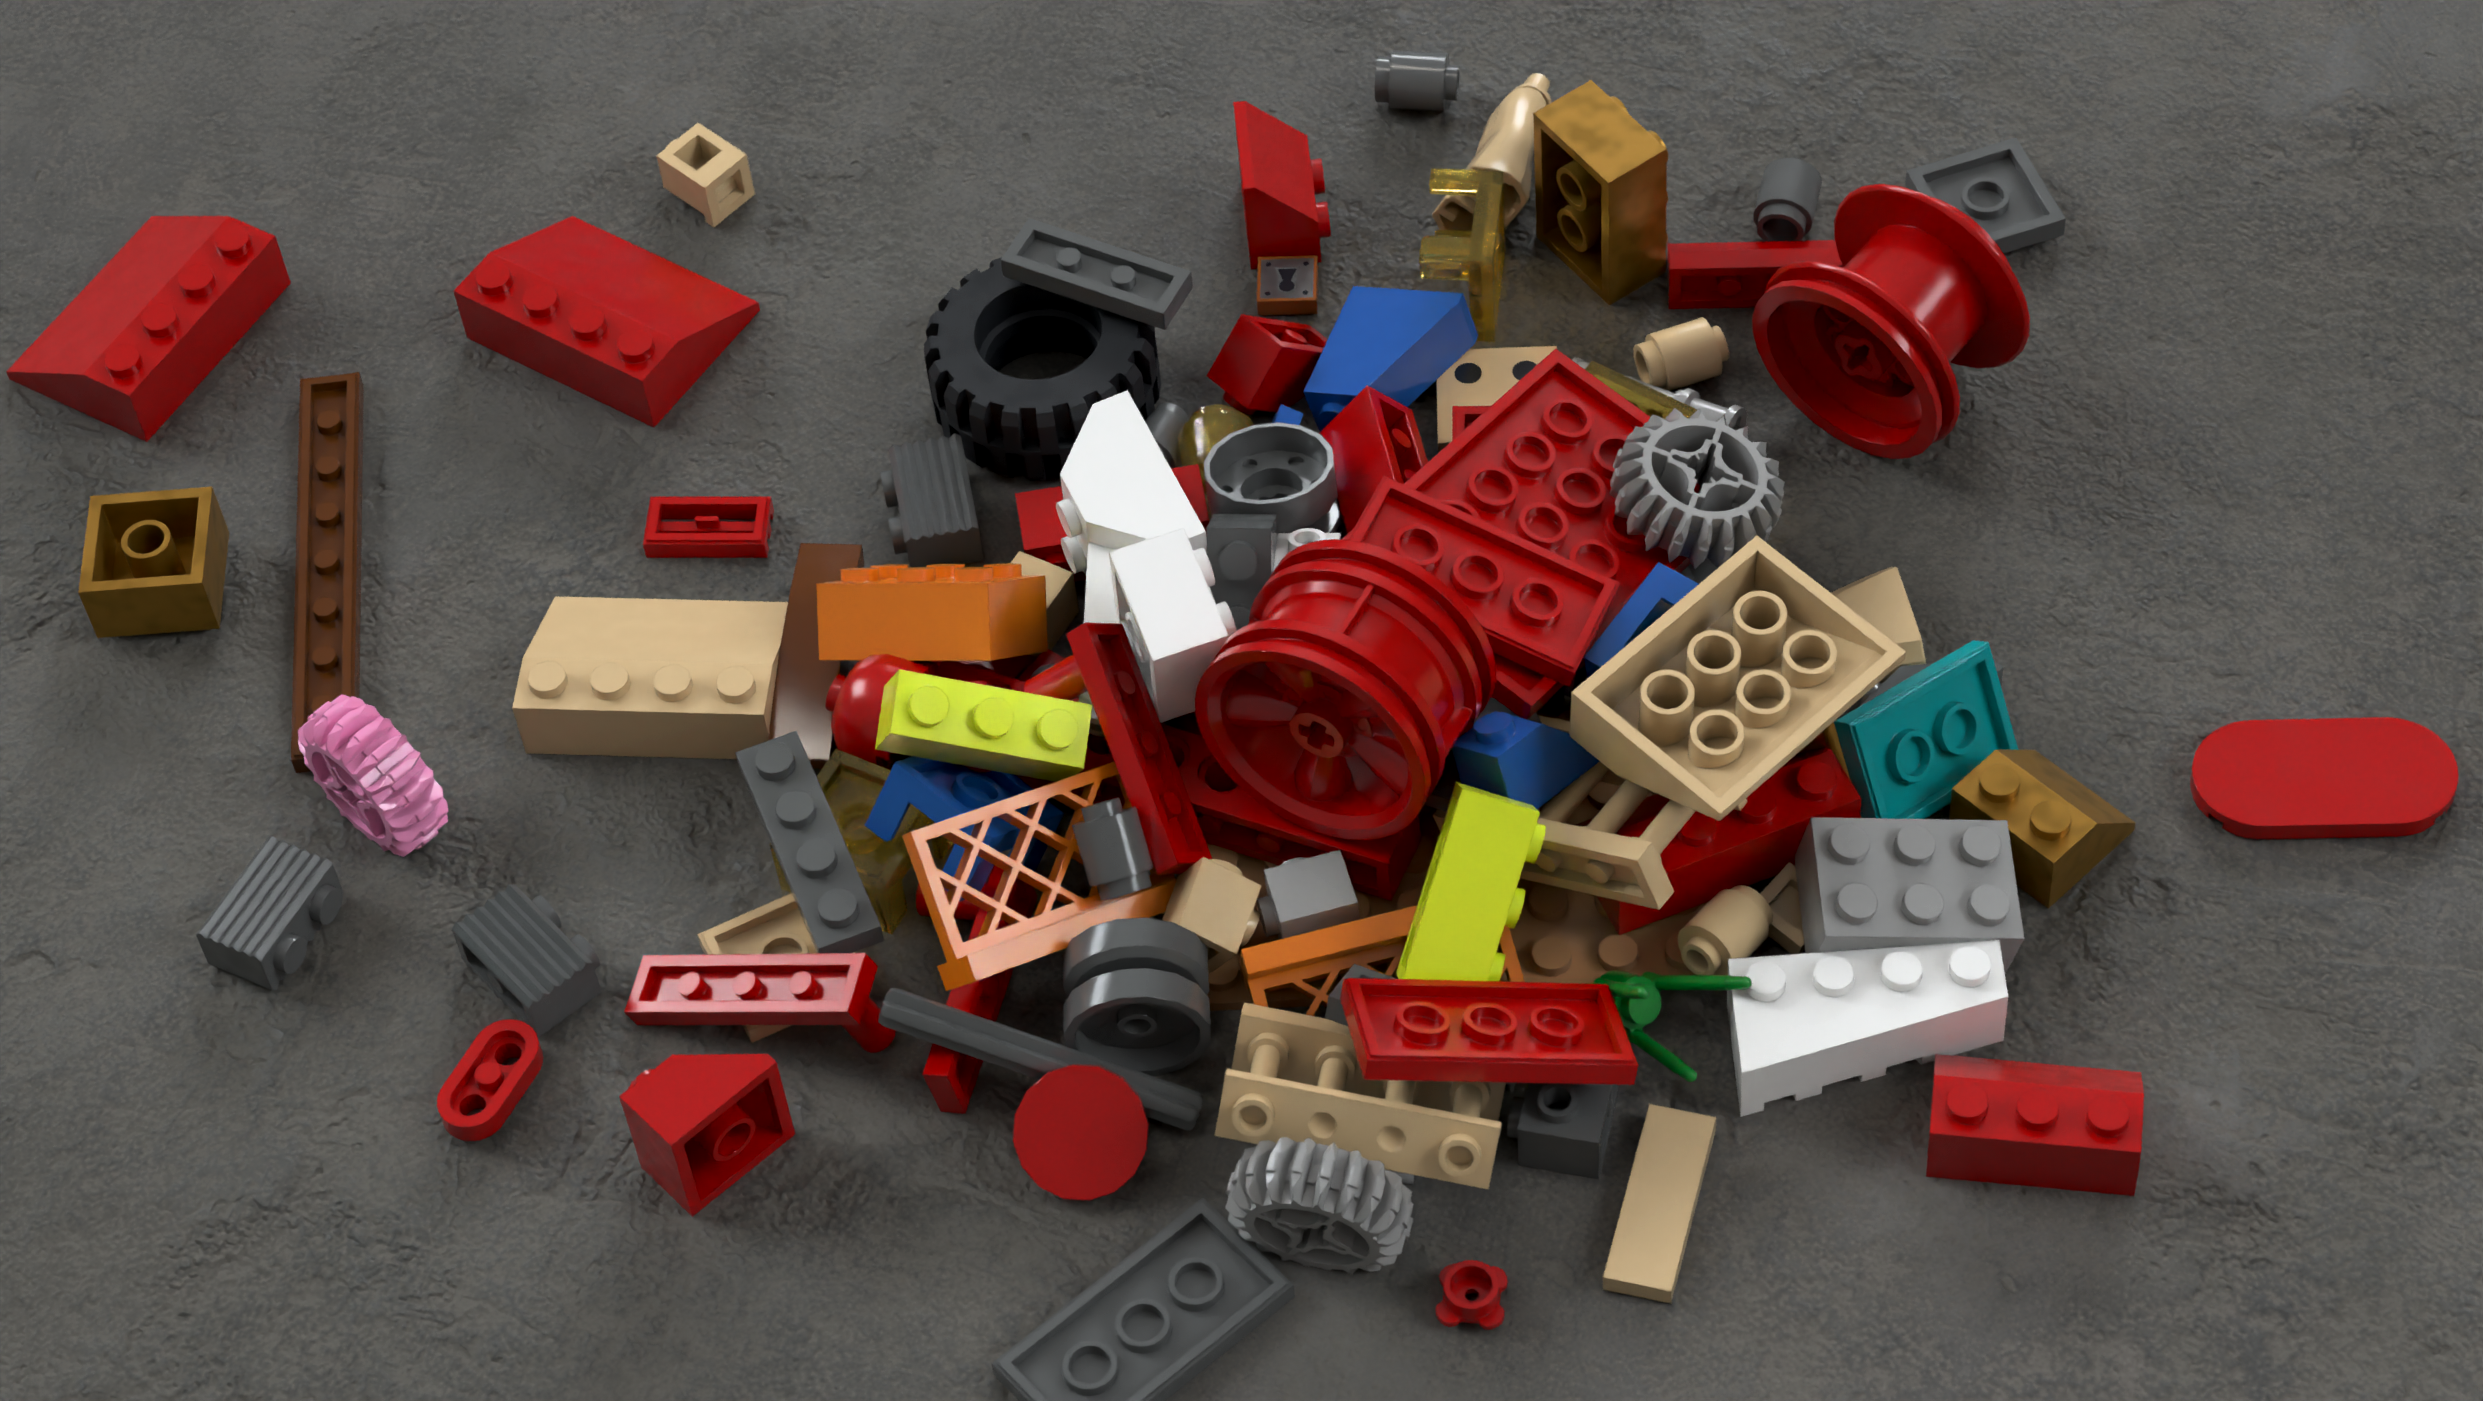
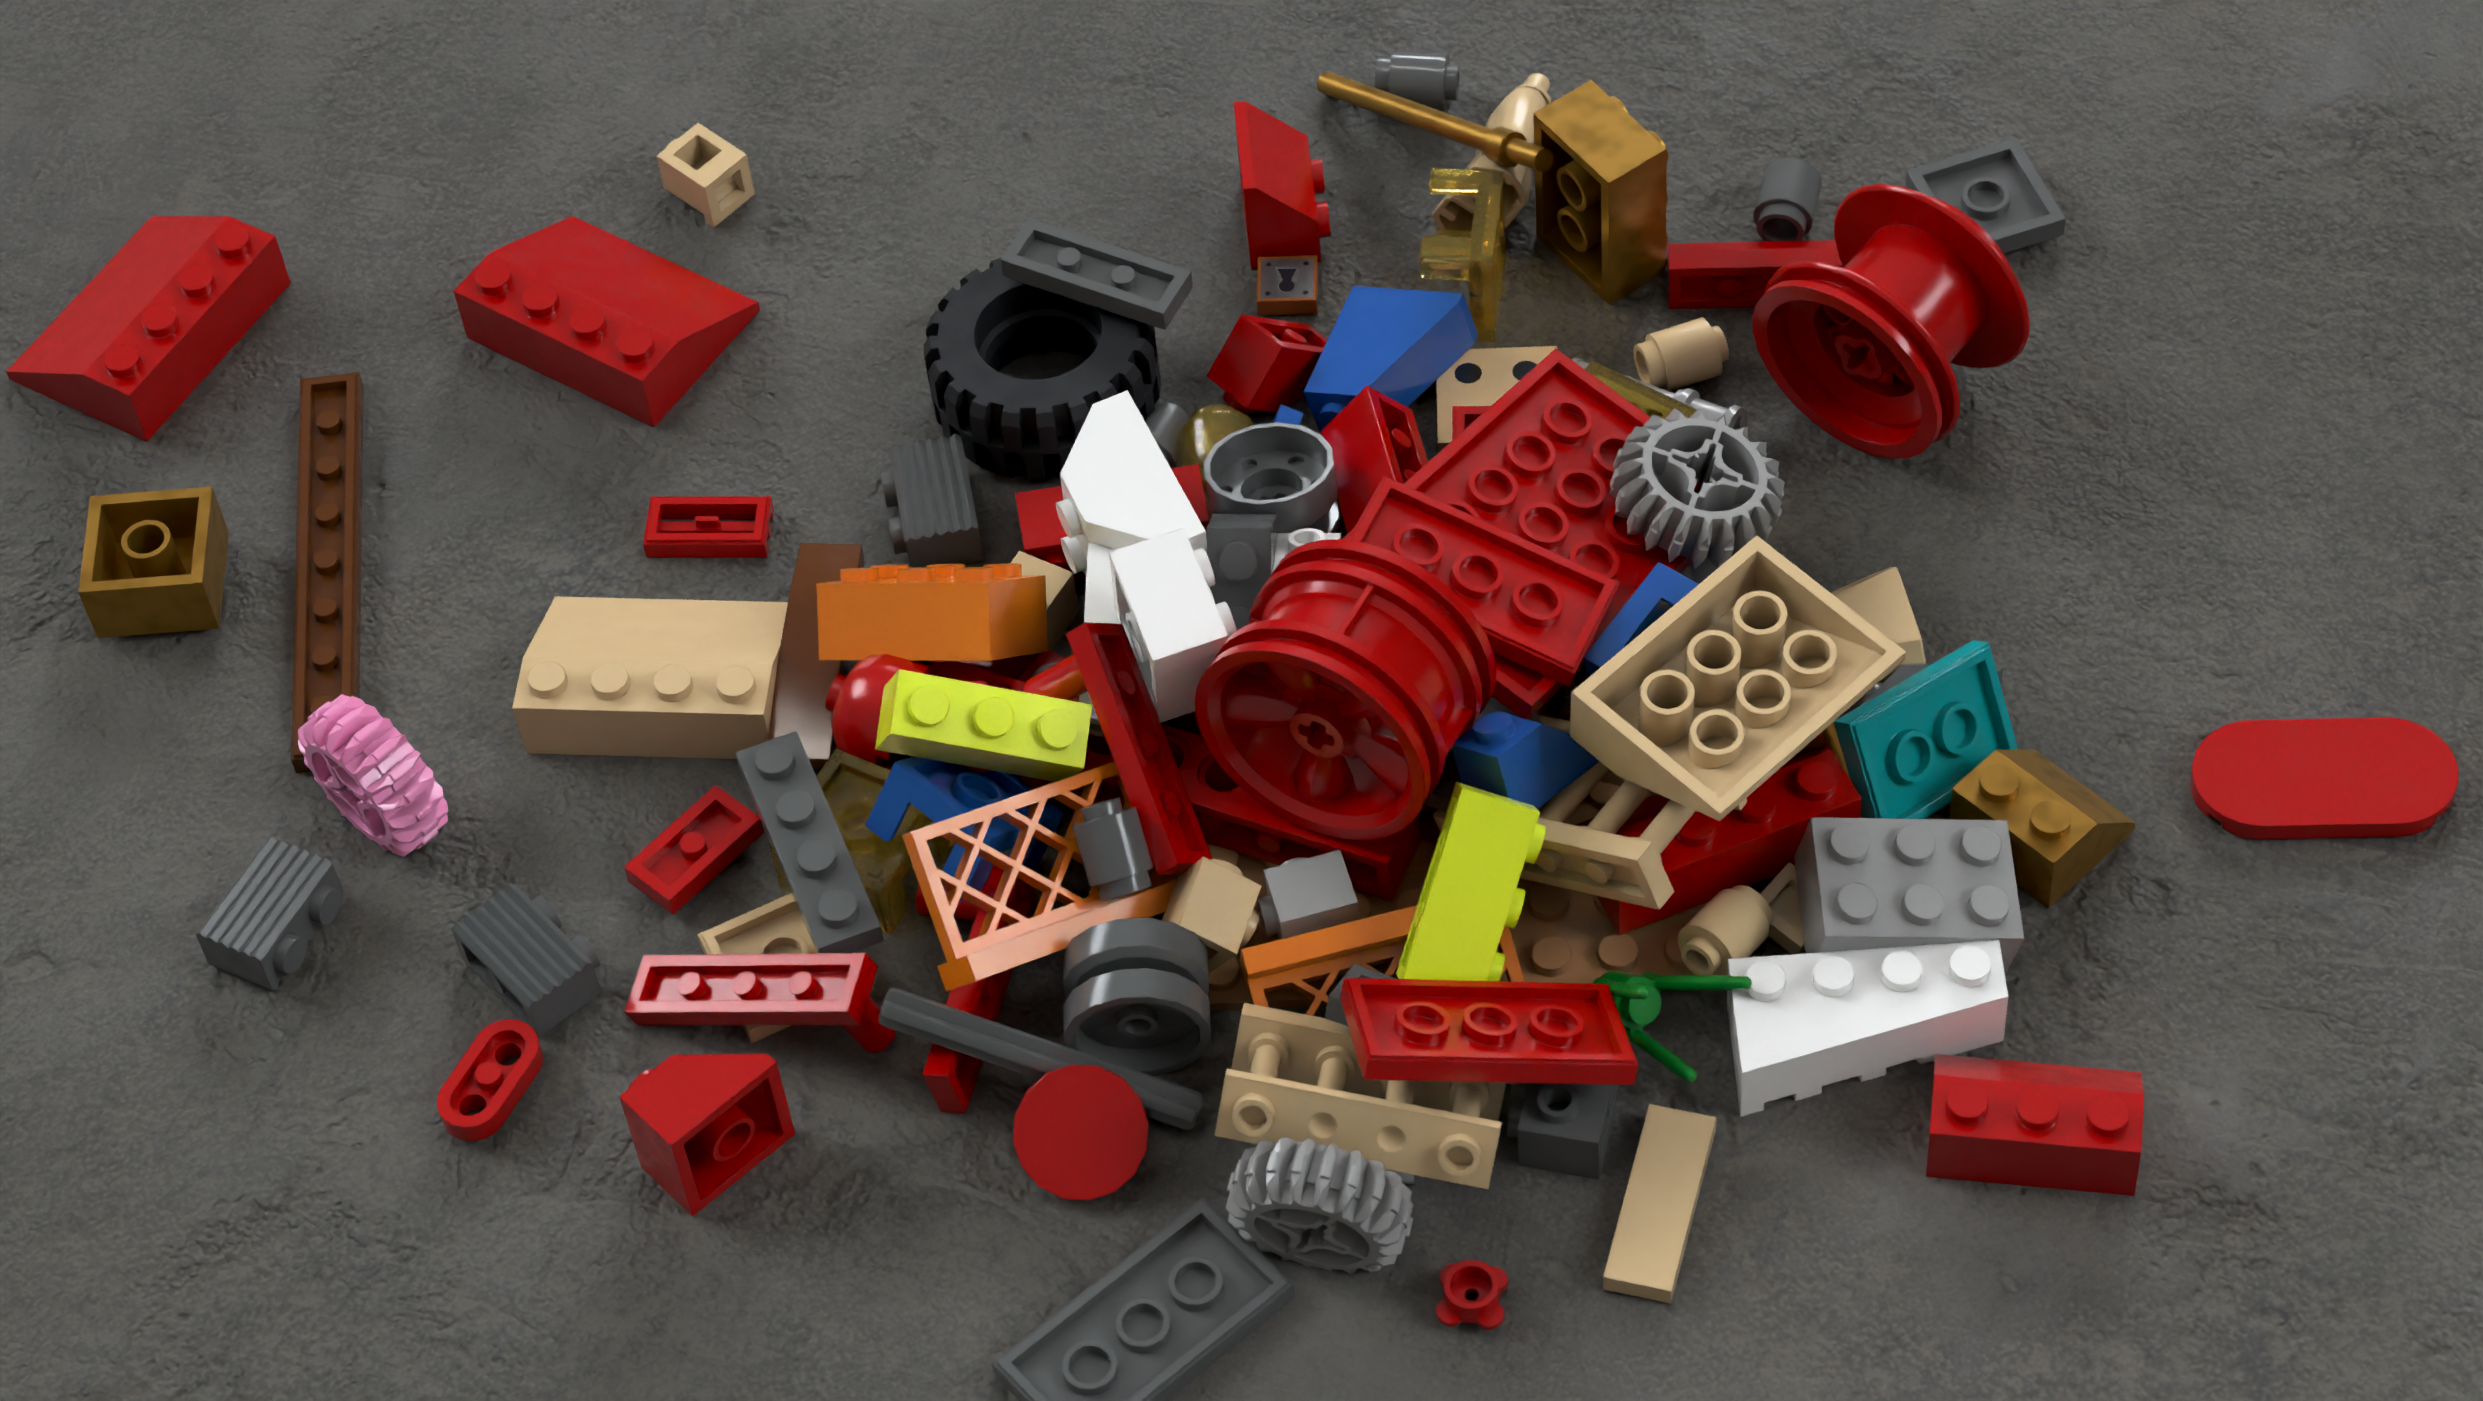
none -> red plate [624,785,764,915]
none -> pearl gold bar [1317,71,1553,172]

